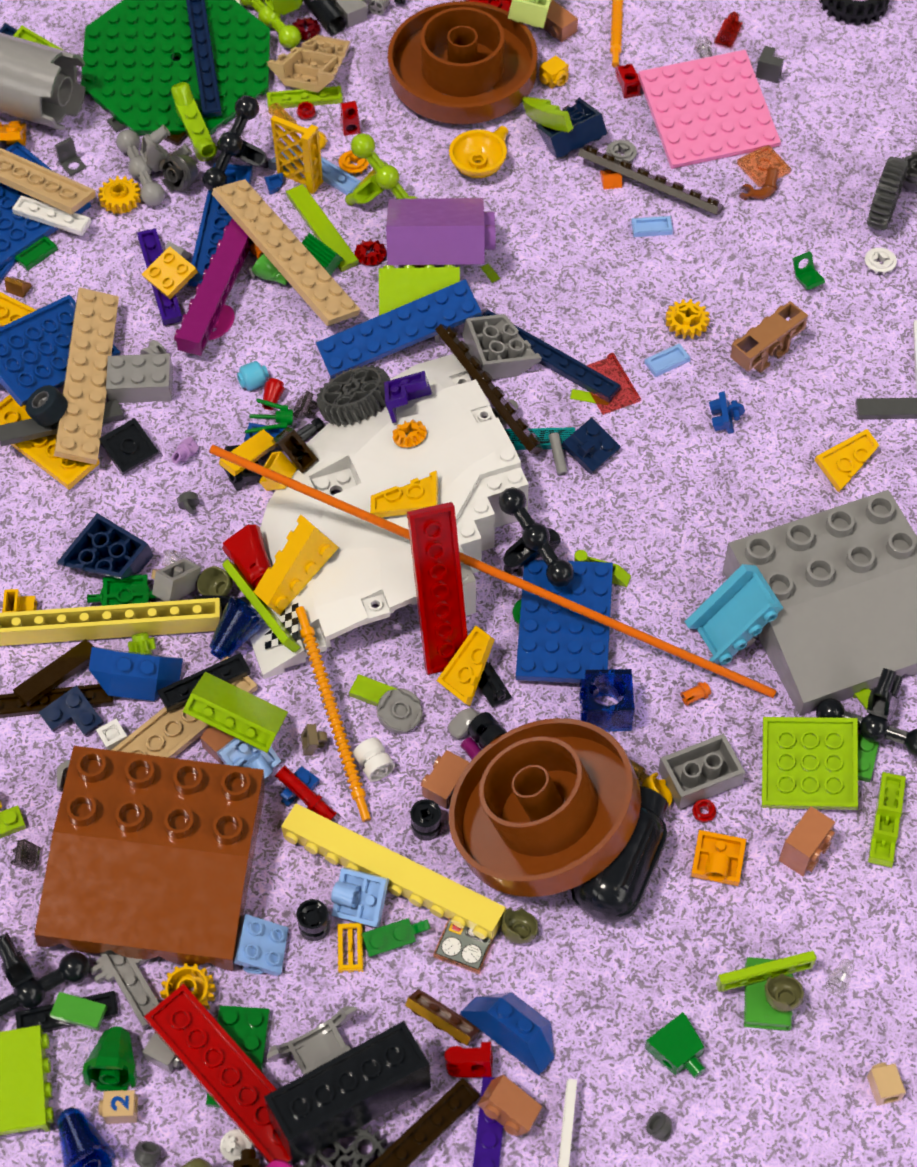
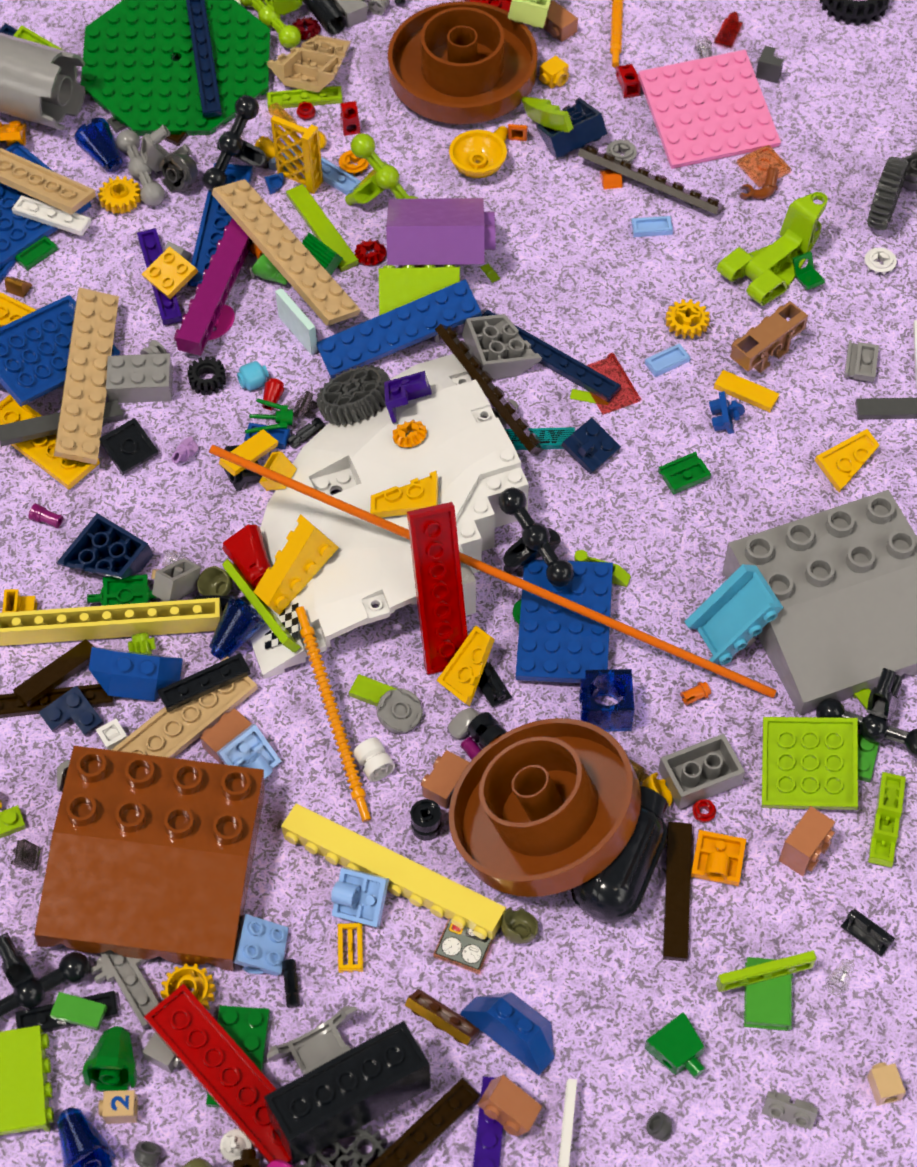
black wheel [26,385,68,427] -> none
dark grey bracket [54,137,87,176] -> none
lime plate [171,82,217,162] -> none
dark grey tile [177,492,200,515] -> none
lime panel [183,672,288,753] -> none
dark brown torso [272,427,318,473] -> none
red pin [275,765,337,820] -> none
blue plate [280,766,319,807] -> none
black wheel [296,899,330,941] -> none
dark tan tile [301,724,328,756] -> none
green plate [361,918,431,957] -> none
red leg [444,1042,493,1078] -> none
light grey piece [549,433,568,476] -> none
olive hair [765,974,804,1012] -> none
none -> magenta pin [28,503,63,528]
none -> clear blue cone [74,118,122,172]
none -> black tyre [187,356,226,395]
none -> yellow cone [255,136,283,159]
none -> light aqua tile [275,288,318,355]
none -> black axle [282,959,300,1008]
none -> orange slope [508,124,528,141]
none -> green plate [658,451,711,495]
none -> dark brown tile [662,822,692,962]
none -> yellow tile [714,370,779,412]
none -> lime piece [716,192,828,306]
none -> light grey hinge [762,1090,818,1130]
none -> black hinge [841,909,895,957]
none -> light grey plate [844,341,879,382]

